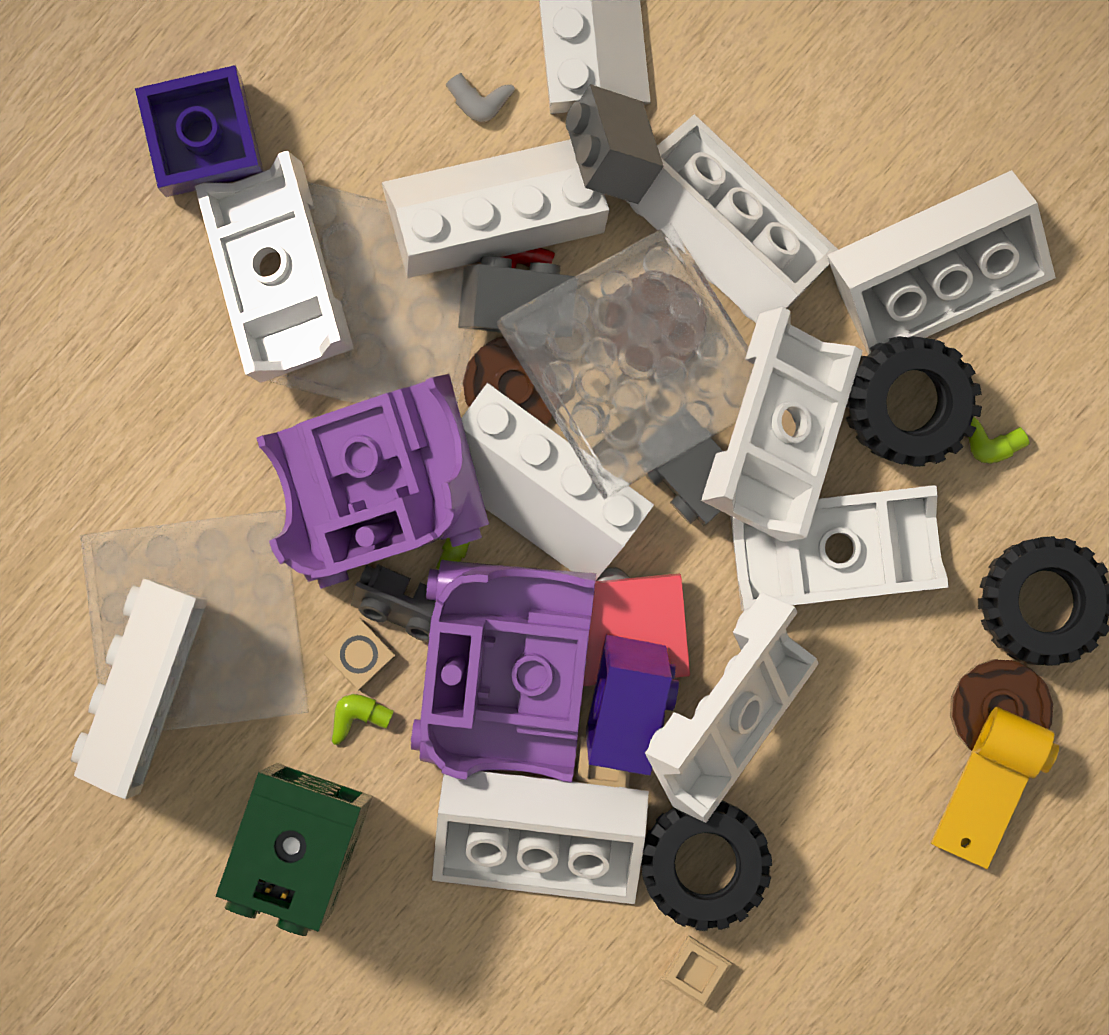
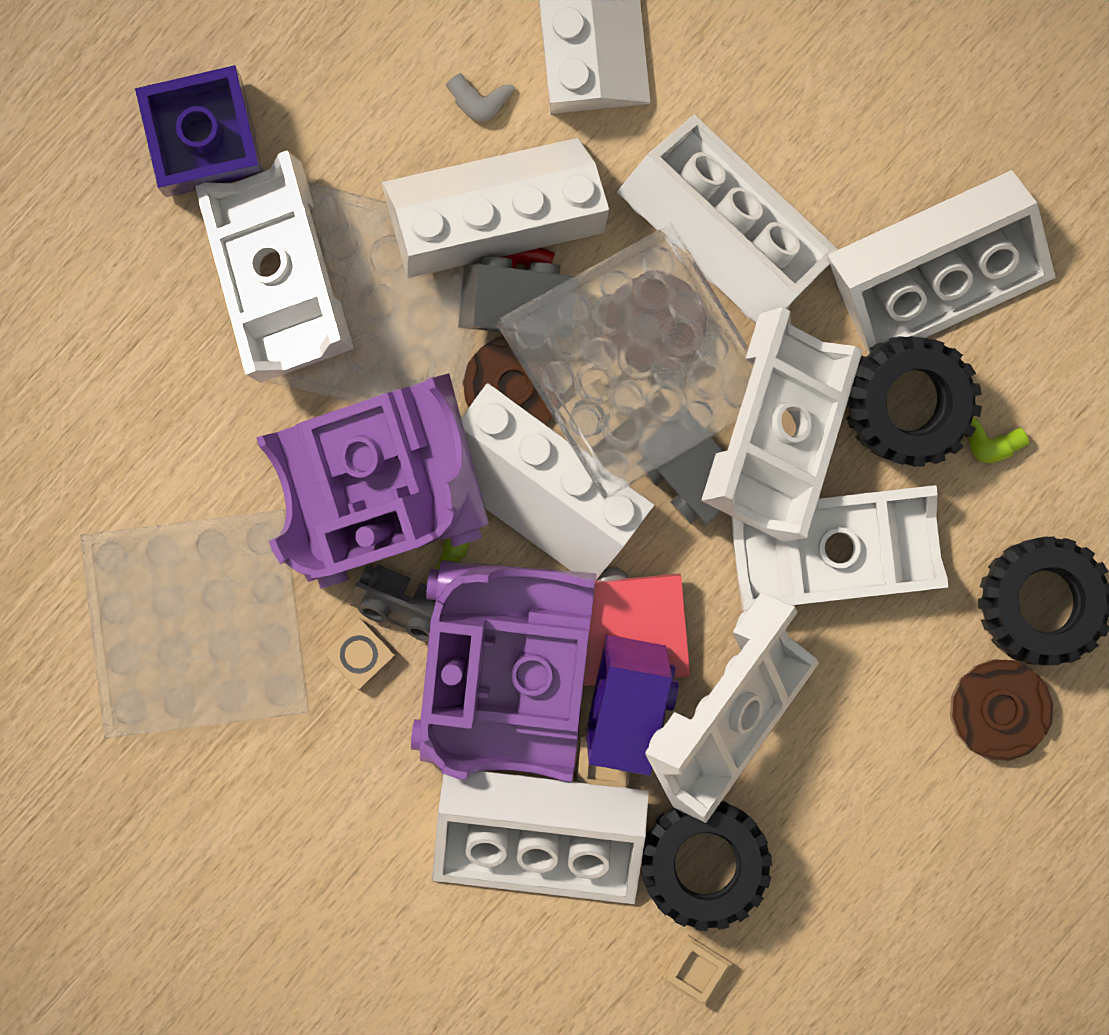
white slope [71,578,208,799] -> none
dark green piece [215,763,373,936] -> none
lime animal [332,694,394,745] -> none
dark grey brick [565,84,664,204] -> none
yellow door [931,707,1059,869] -> none

